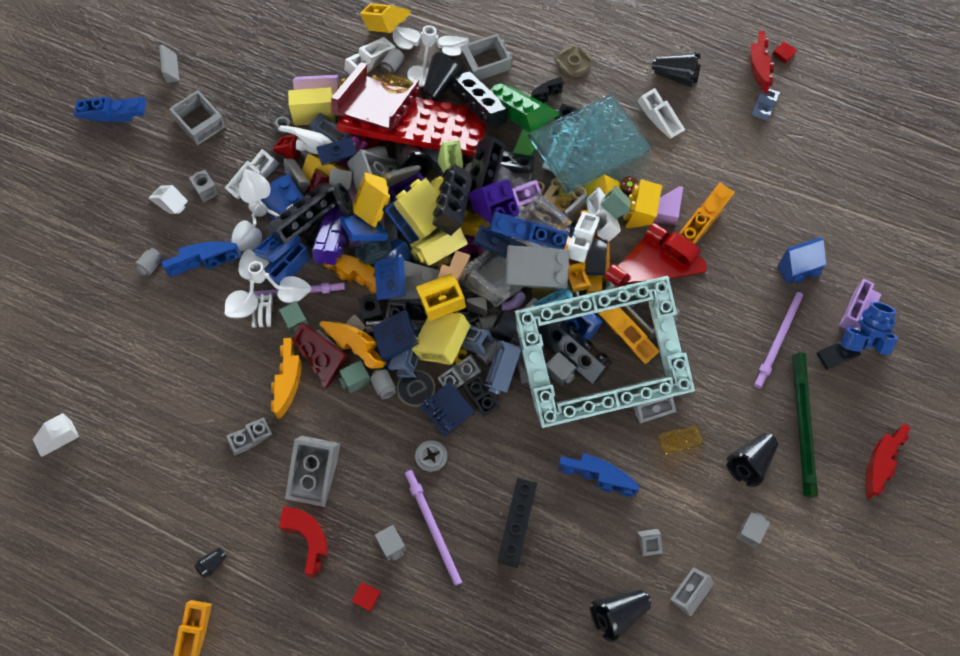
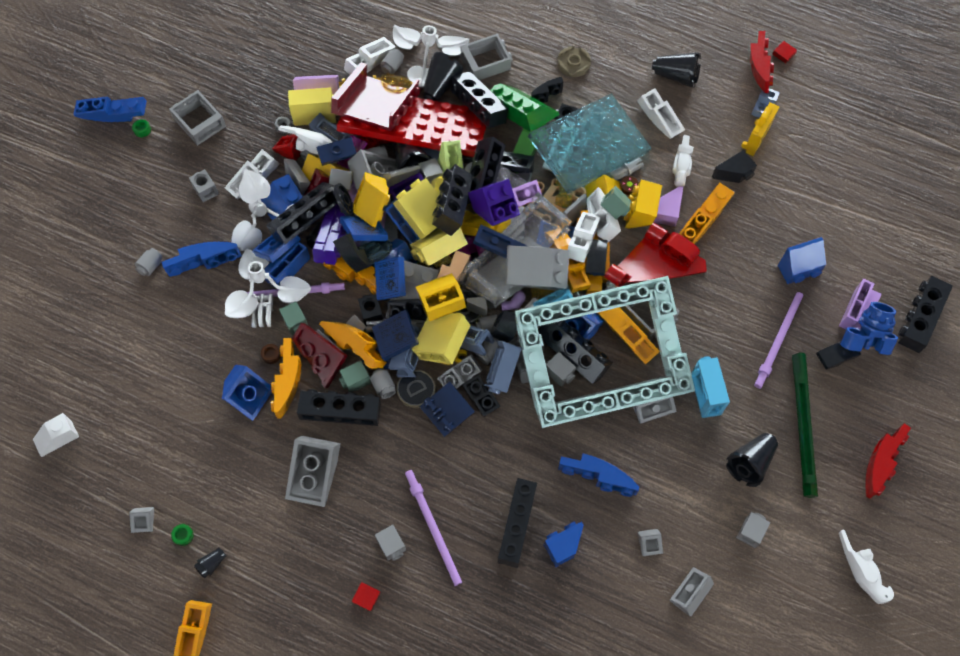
white slope [149,185,188,214] -> none
light grey slope [159,45,179,83] -> none
light grey slope [226,418,272,456] -> none
red arch [279,507,328,578] -> none
yellow slope [360,3,411,33] -> none
light grey gear [415,440,447,473] -> none
blue slope [489,212,569,250] -> none
black cone [590,590,651,642] -> none
clear yellow slope [658,424,704,454] -> none
none -> light grey slope [129,507,154,533]
none -> green tile [132,119,151,138]
none -> green tile [171,524,194,546]
none -> blue slope [222,365,272,421]
none -> reddish brown tile [261,344,281,364]
none -> black brick [297,389,381,426]
none -> black slope [333,233,371,273]
none -> light grey brick [418,158,443,184]
none -> blue slope [544,522,584,567]
none -> light grey axle [609,157,644,180]
none -> white animal [672,135,694,187]
none -> medium azure window [691,357,730,418]
none -> black slope [712,150,757,183]
none -> yellow piece [741,102,780,156]
none -> white animal [839,530,894,604]
none -> black brick [898,276,953,353]

